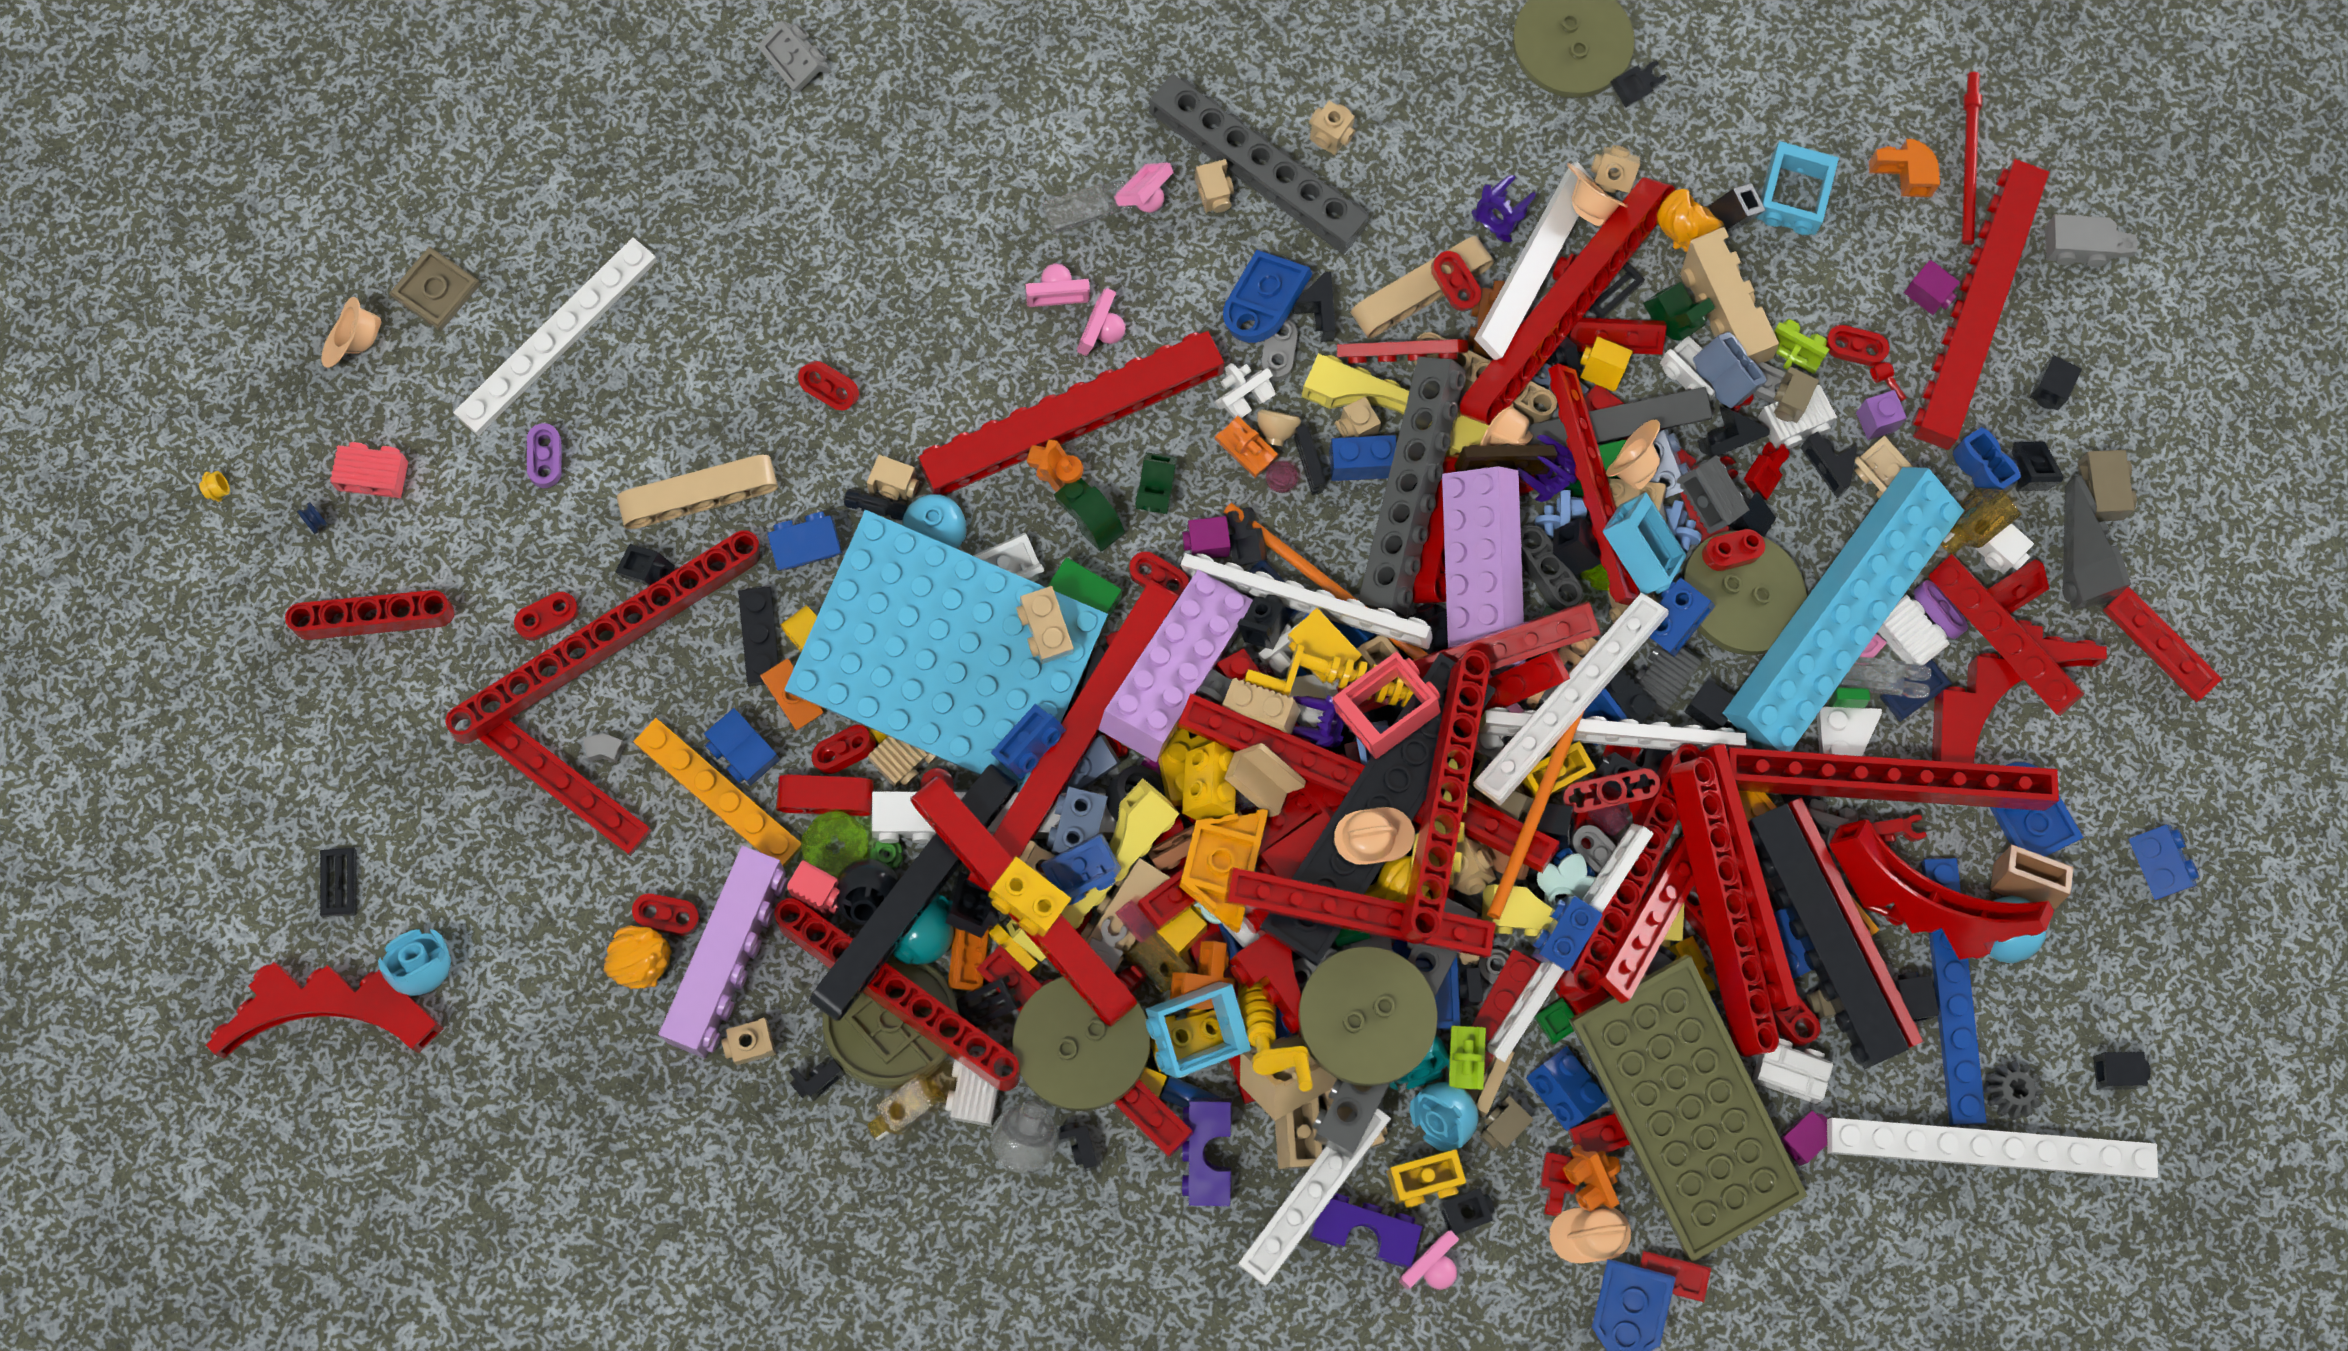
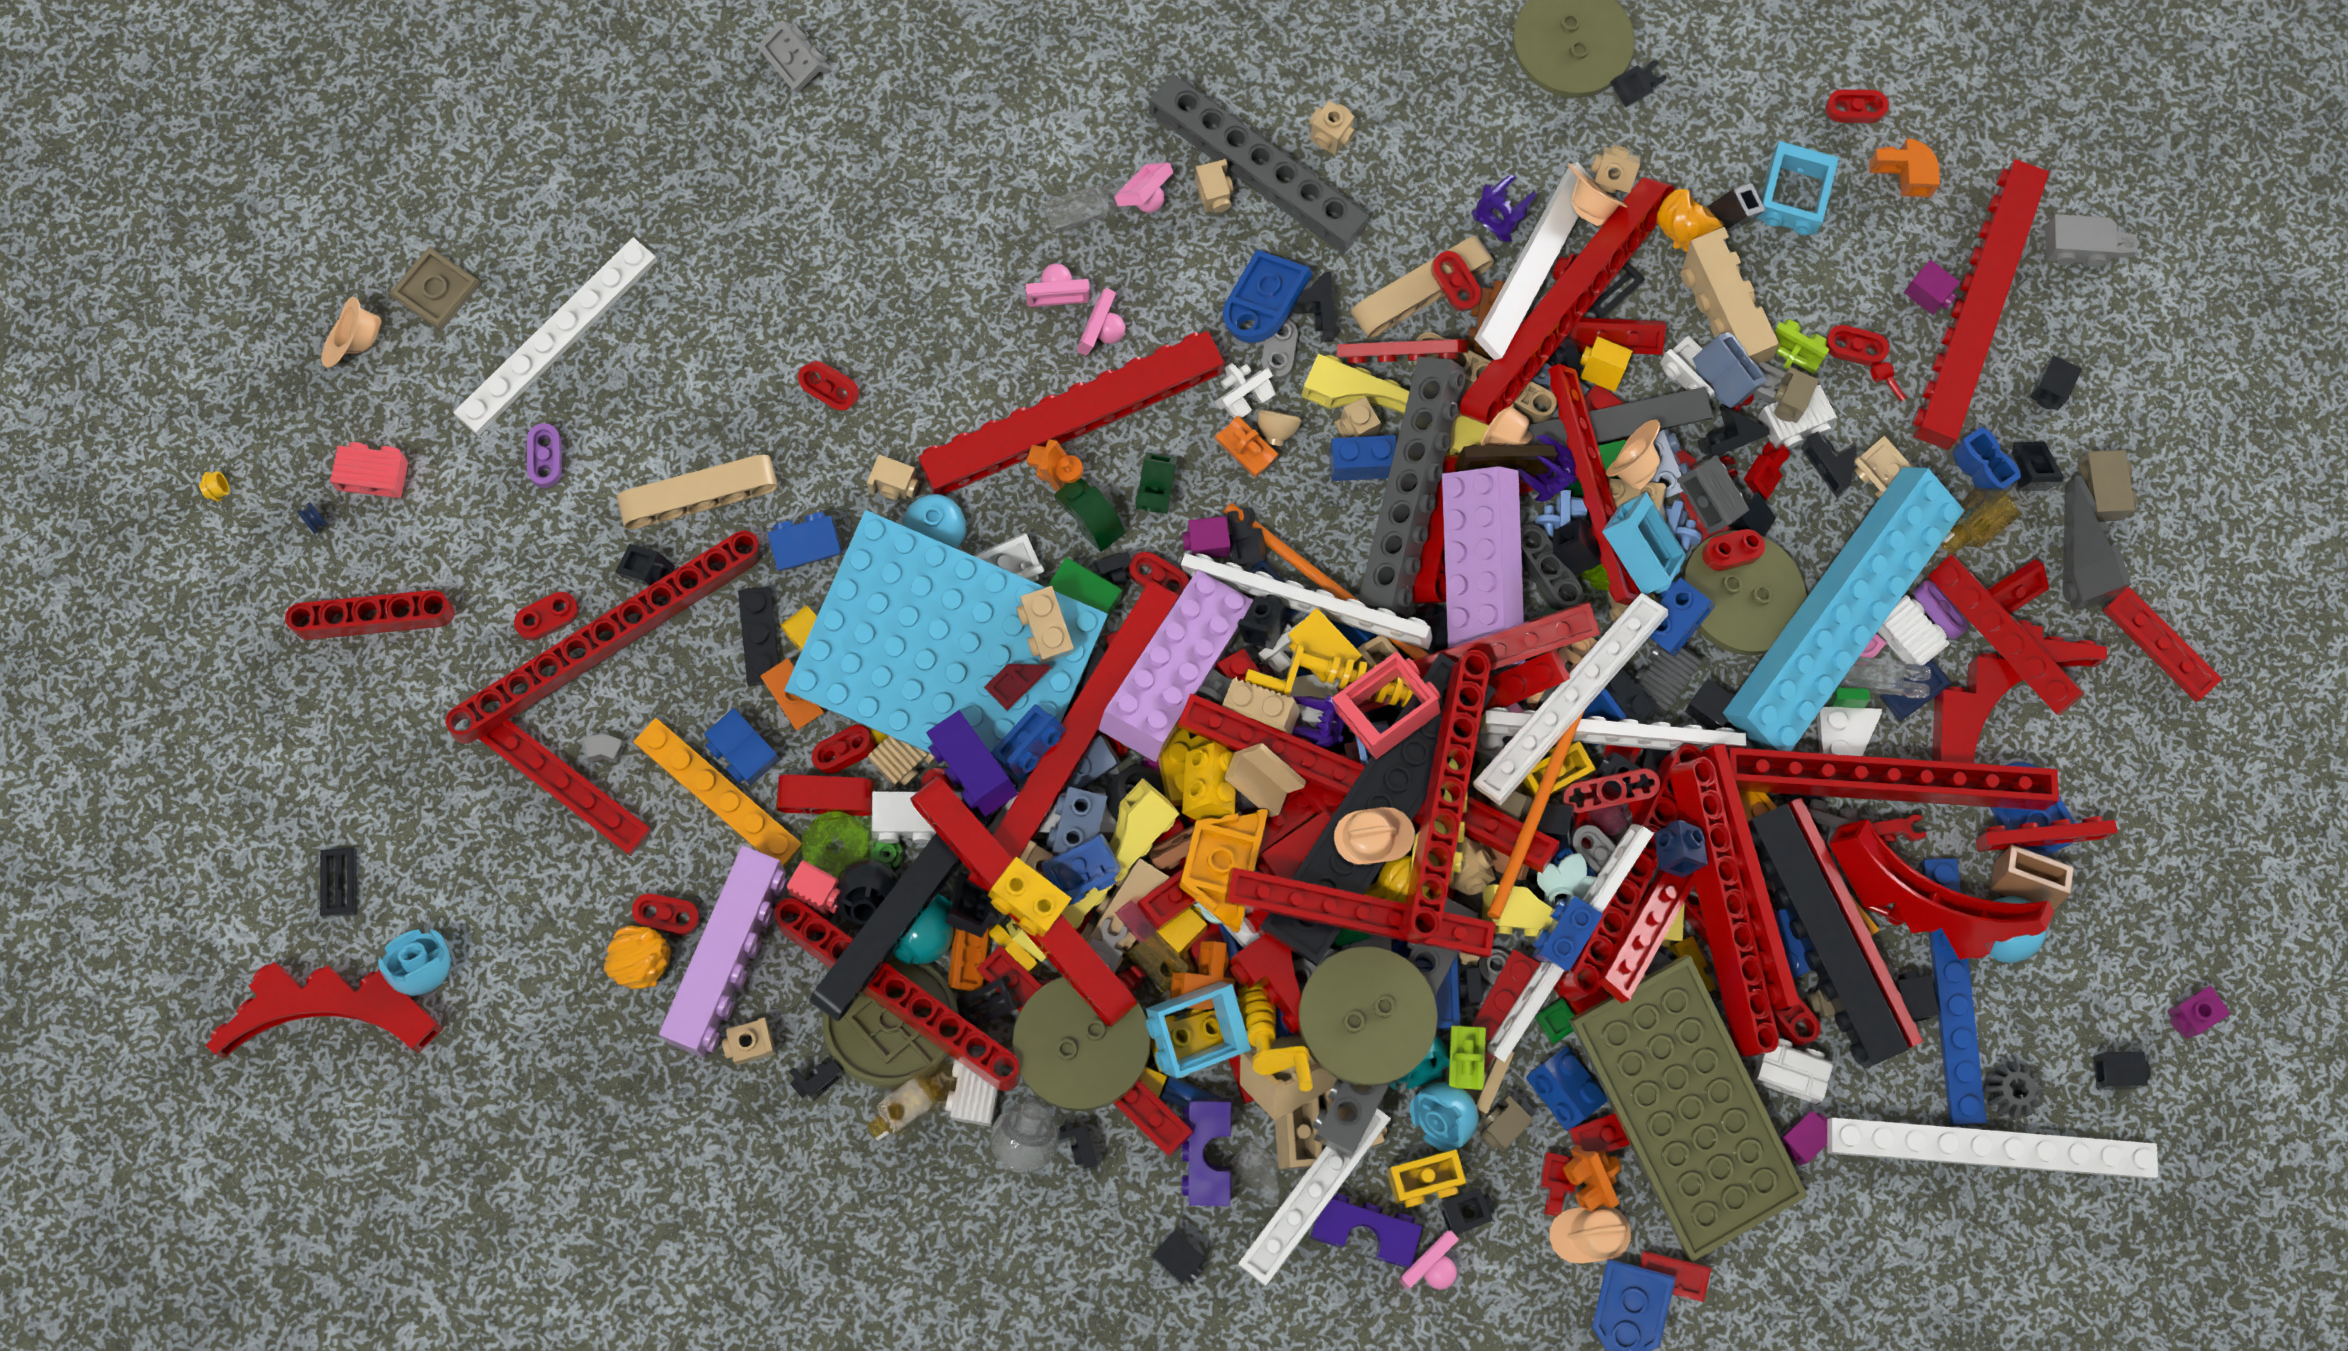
black axle [844,489,907,520] -> none
clear pink plate [1265,461,1298,493] -> none
black tile [1294,425,1326,496] -> none
dark green brick [1643,282,1715,341] -> none
medium lavender brick [1856,390,1907,440] -> none
red bar [1962,72,1982,245] -> none
white brick [1975,518,2034,574] -> none
blue bracket [2128,824,2199,900] -> none
none -> dark purple brick [926,710,1018,817]
none -> dark red tile [984,664,1051,712]
none -> black tile [1094,551,1132,586]
none -> black brick [1151,1229,1206,1286]
none -> clear tile [1228,1138,1279,1208]
none -> dark blue brick [1654,820,1708,878]
none -> red plate [1825,89,1889,123]
none -> red plate [1976,816,2118,852]
none -> magenta brick [2167,986,2231,1039]

